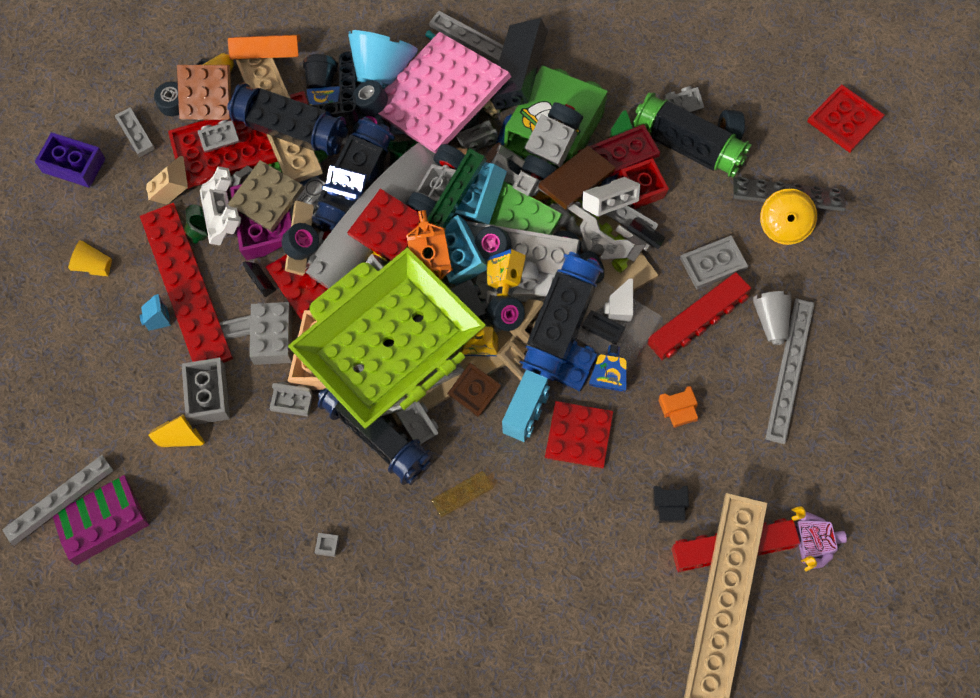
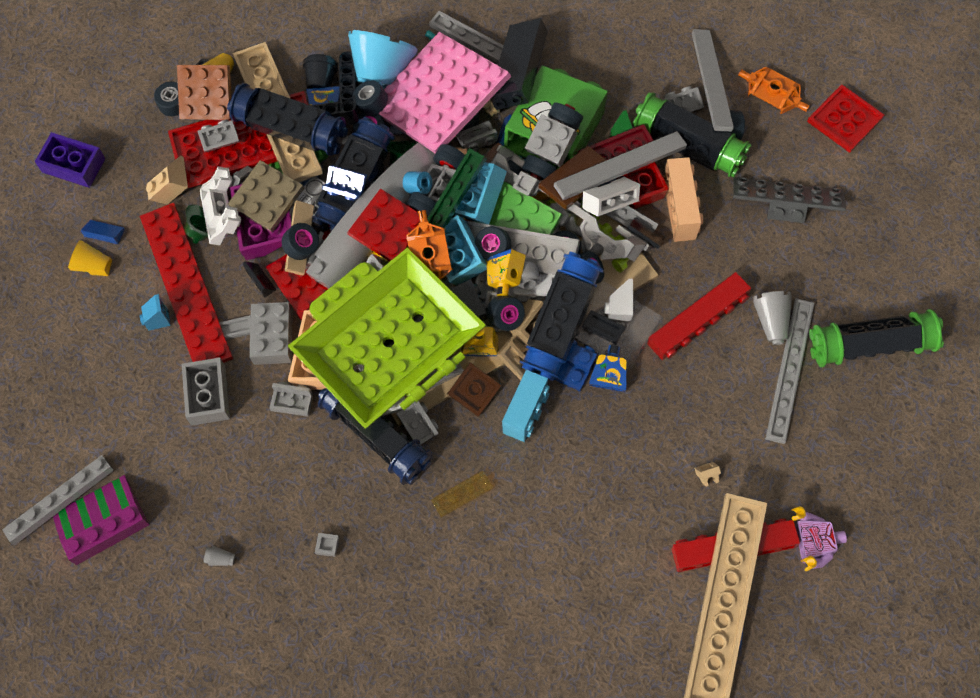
light grey plate [115,107,155,158] -> none
yellow slope [148,414,205,447] -> none
orange panel [228,34,301,59] -> none
red plate [545,401,613,468] -> none
black piece [652,486,689,523] -> none
orange piece [658,386,698,428] -> none
light grey plate [680,236,748,290] -> none
yellow hat [760,189,817,245] -> none
none -> blue slope [81,220,125,244]
none -> light grey cone [204,546,235,566]
none -> dark azure piece [403,171,432,194]
none -> light grey tile [554,131,687,200]
none -> light nougat brick [663,157,703,242]
none -> light grey tile [692,29,734,132]
none -> tan tile [694,462,721,487]
none -> orange plate [738,67,810,114]
none -> brick [809,309,944,367]

